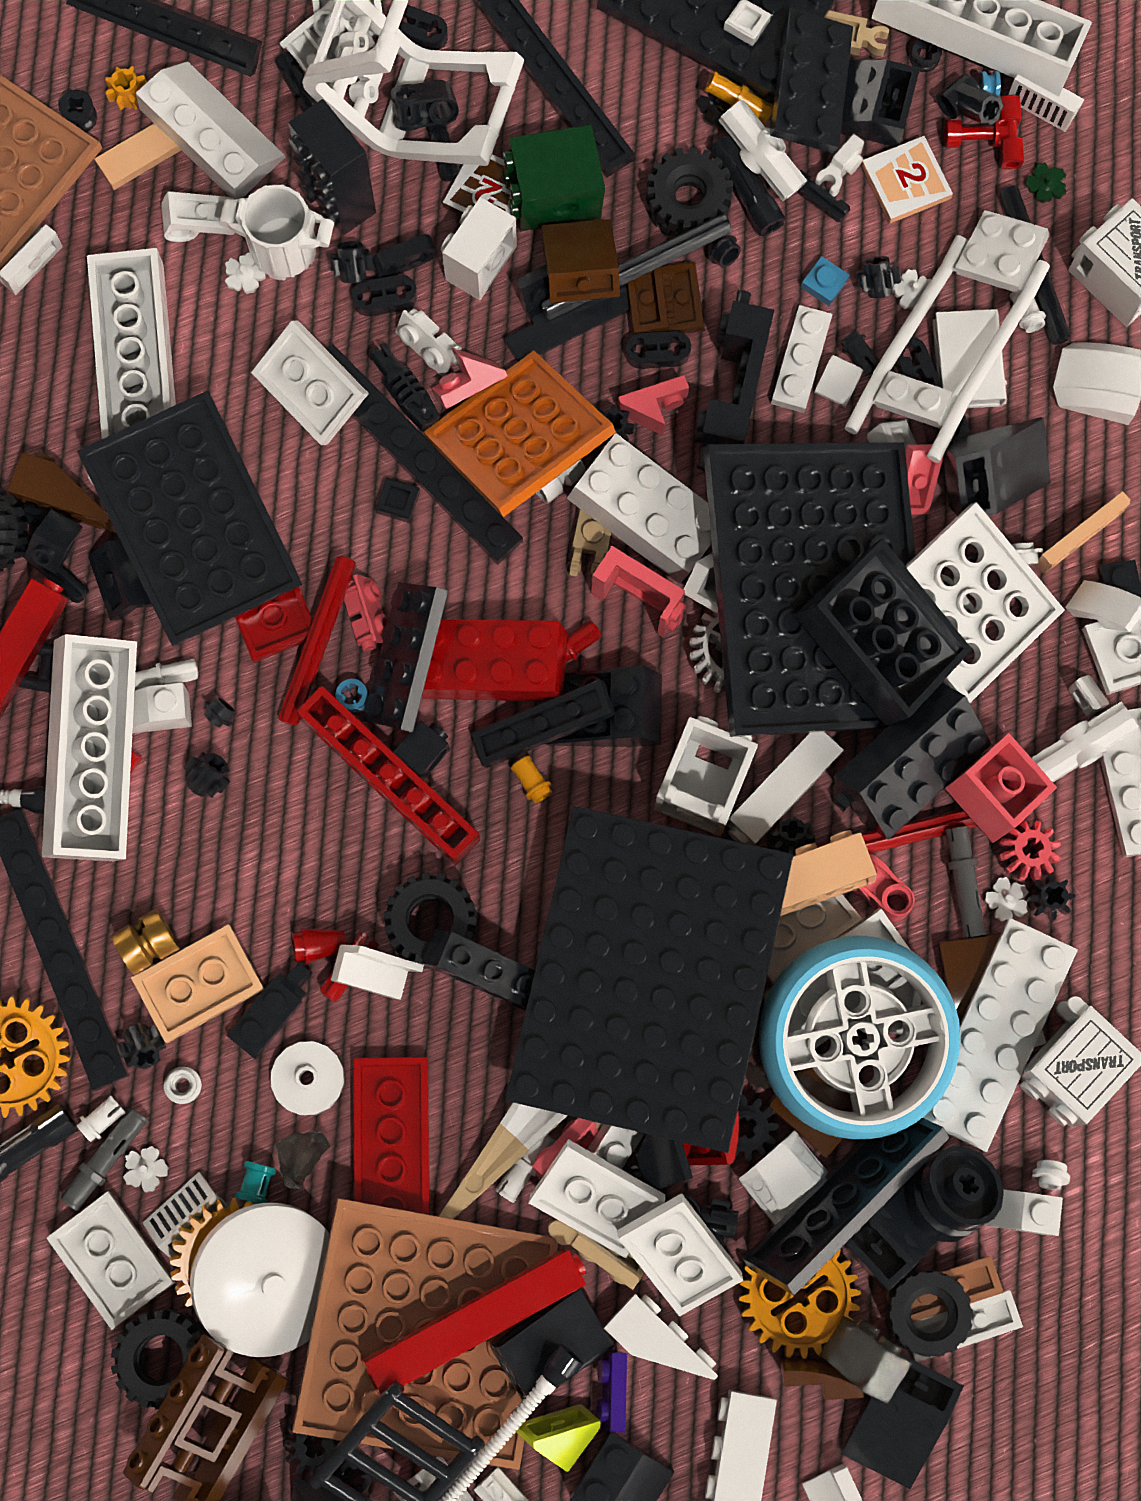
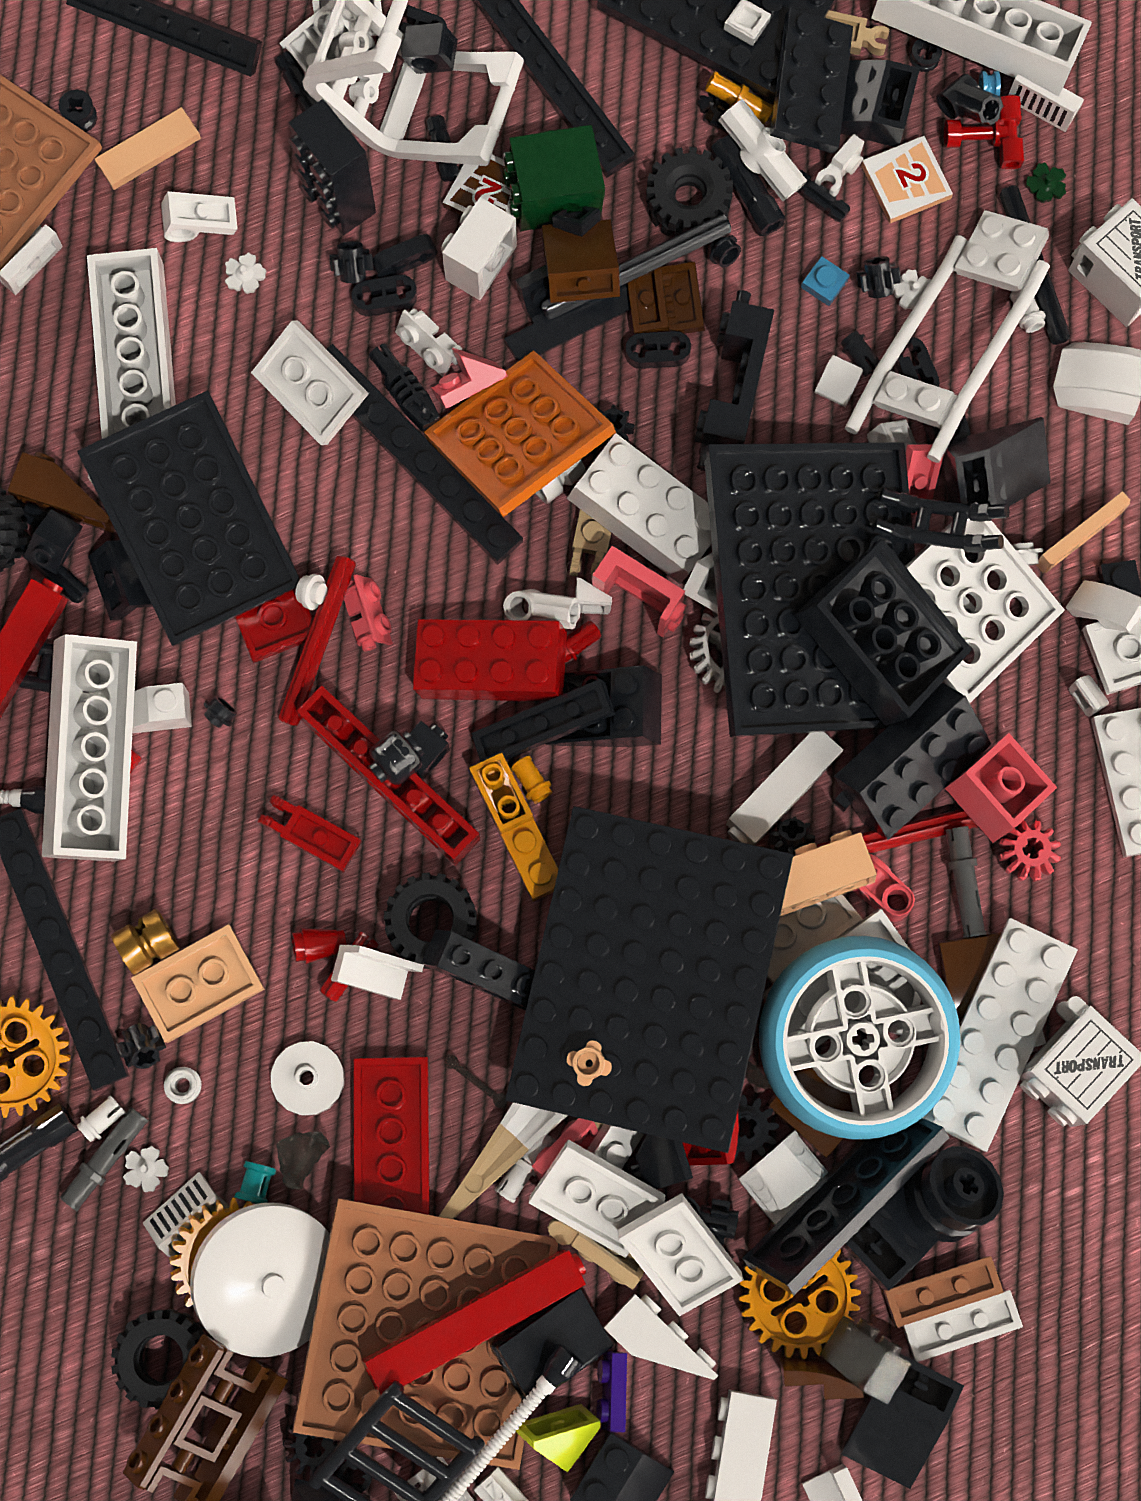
white plate [46,1191,176,1330] -> none
light orange gear [105,66,147,111] -> none
white axle [134,659,199,691] -> none
white slope [136,61,285,200] -> none
black gear [184,752,230,798] -> none
white container [219,184,334,280] -> none
black hinge [226,963,312,1059] -> none
dark azure bush [335,678,369,714] -> none
black plate [363,582,448,732] -> none
black tile [375,478,420,523] -> none
black piece [390,80,459,131] -> none
coral slope [617,375,689,435] -> none
white container [654,716,758,837] -> none
white plate [771,305,832,413] -> none
black tyre [885,1270,974,1357] -> none
white piece [932,309,1007,408] -> none
white plant [984,877,1028,922] -> none
white slope [984,1190,1063,1236] -> none
black gear [1027,874,1075,922] -> none
white piece [1032,701,1139,782] -> none
white plate [1032,1160,1070,1190] -> none
none -> red hinge [257,795,362,873]
none -> white plate [295,574,328,610]
none -> black head [368,731,424,785]
none -> black brick [401,23,458,74]
none -> clear smoke hinge [444,1055,508,1108]
none -> light orange slope [469,753,559,902]
none -> white piece [503,589,581,629]
none -> black tile [552,206,601,237]
none -> light nougat plate [567,1041,612,1086]
none -> white slope [575,577,612,614]
none -> black piece [872,488,1010,553]

